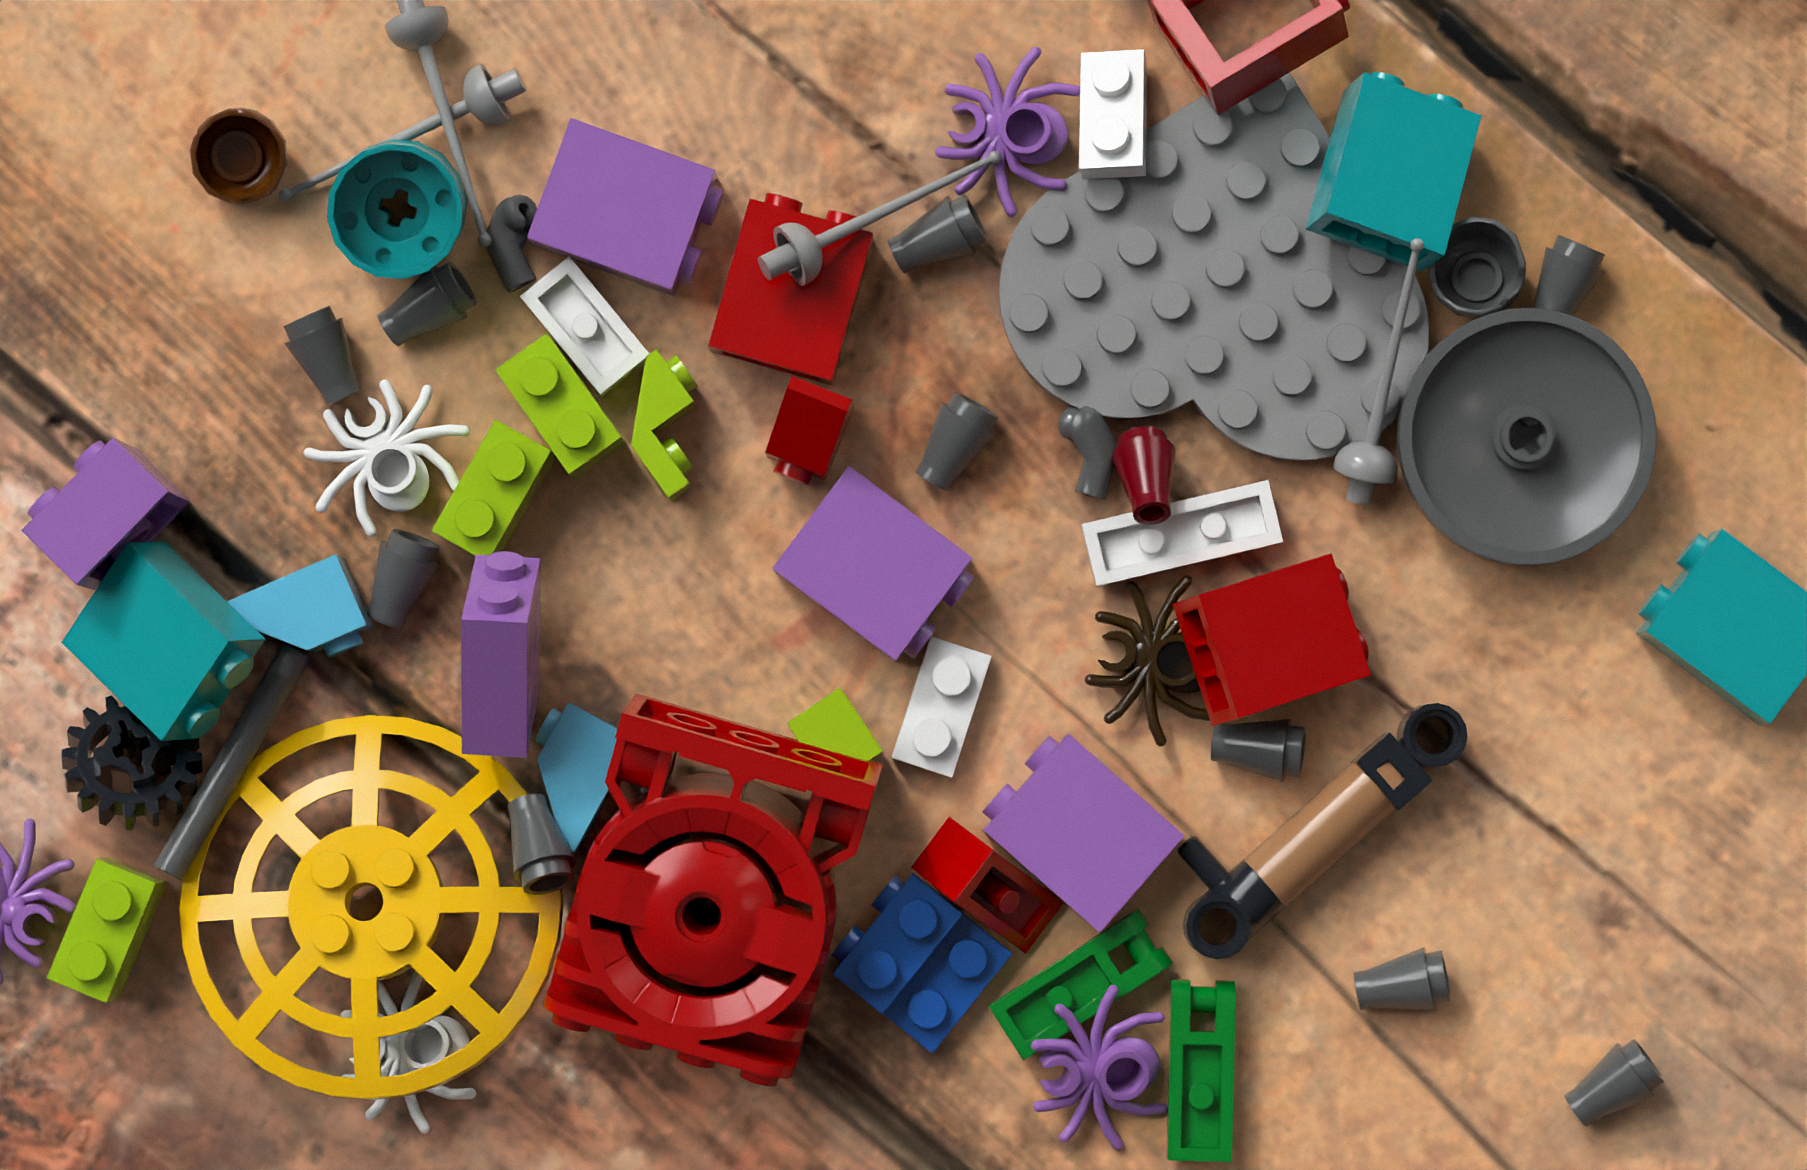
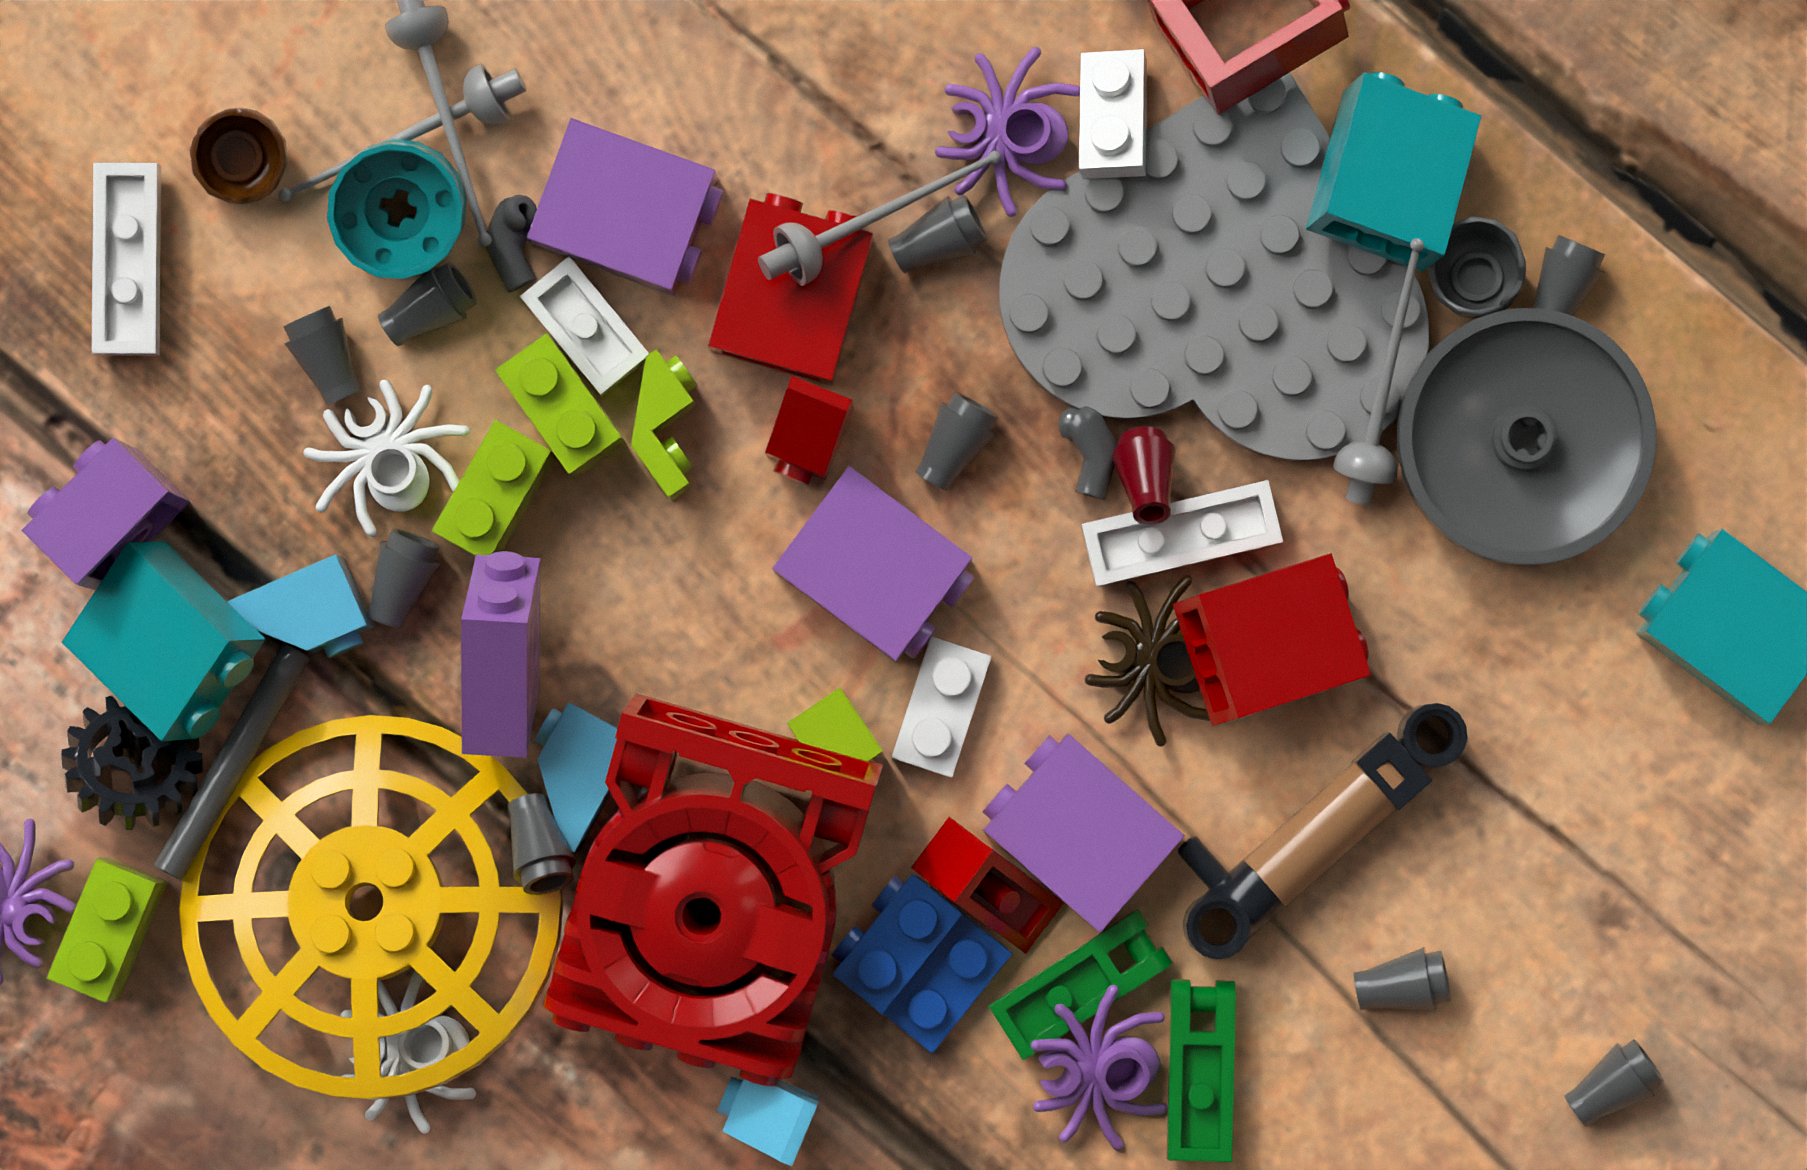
dark grey cone [1211,719,1306,782] -> none
none -> white plate [92,163,161,356]
none -> medium azure slope [717,1076,820,1166]

